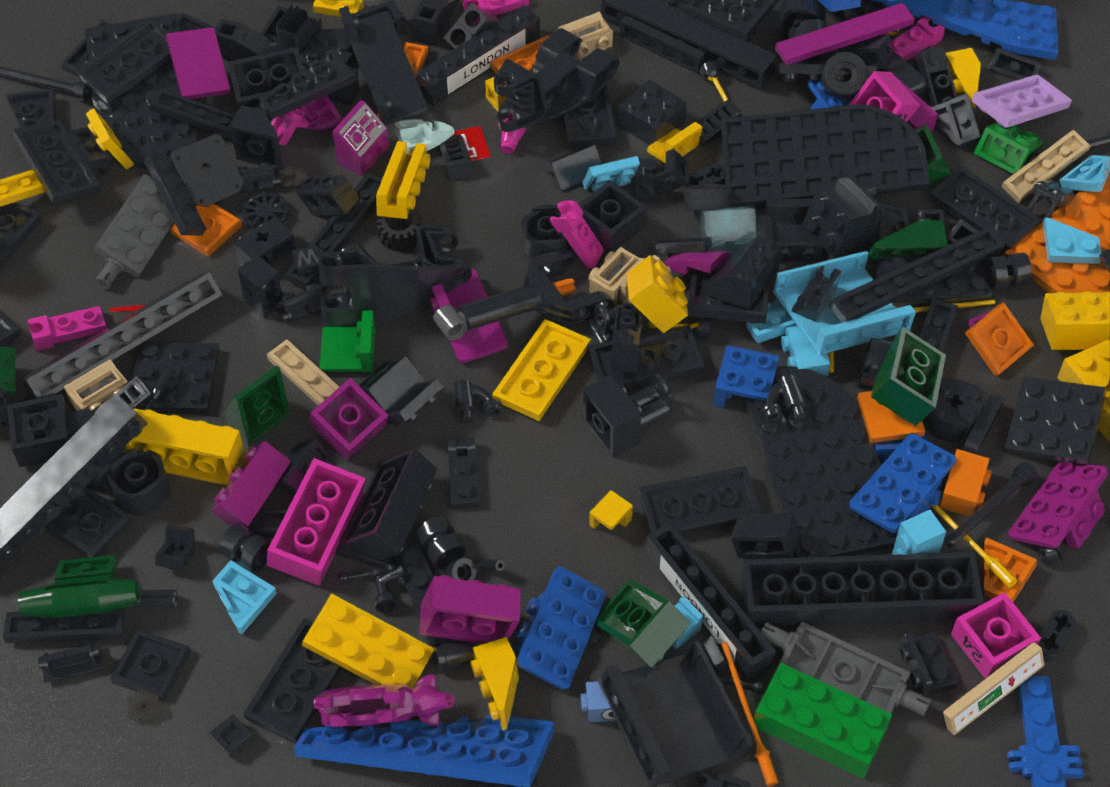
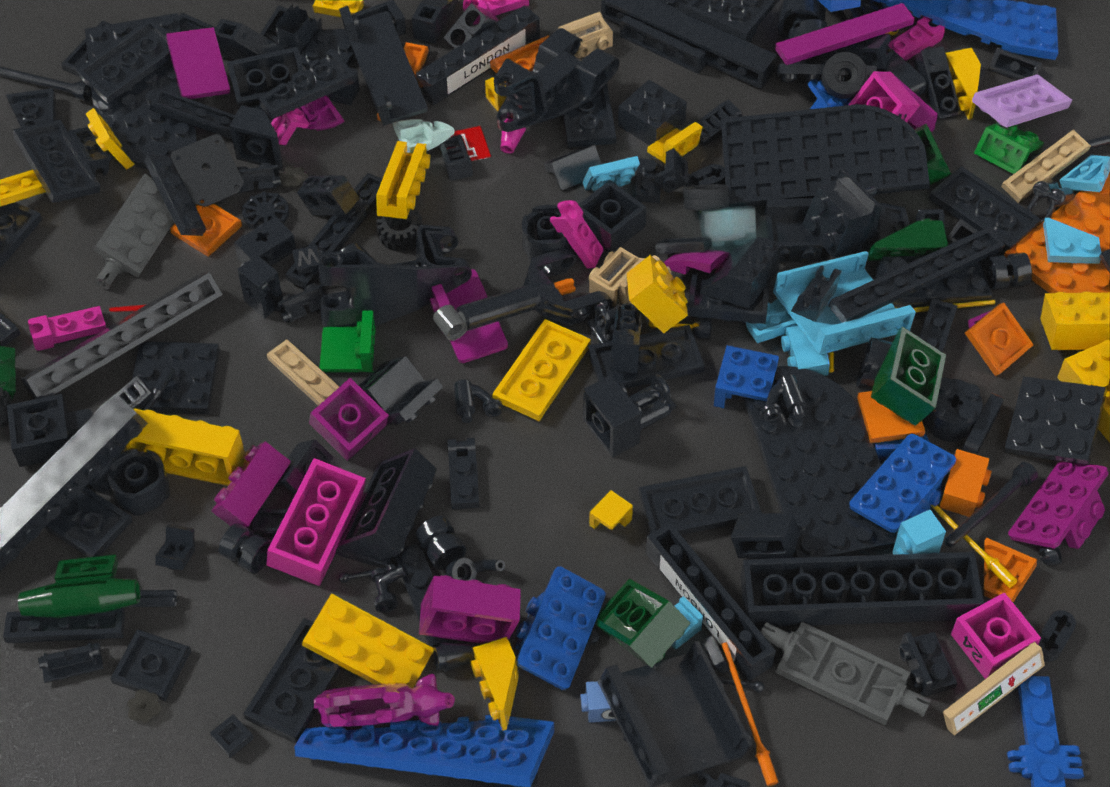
tan window [64,359,128,414] -> none
medium azure wing [213,560,277,634] -> none
dark green slope [224,365,290,447] -> none
magenta slope [333,100,390,176] -> none
black hinge [699,61,728,101] -> none
green brick [754,663,892,779] -> none
black wing [932,93,982,148] -> none

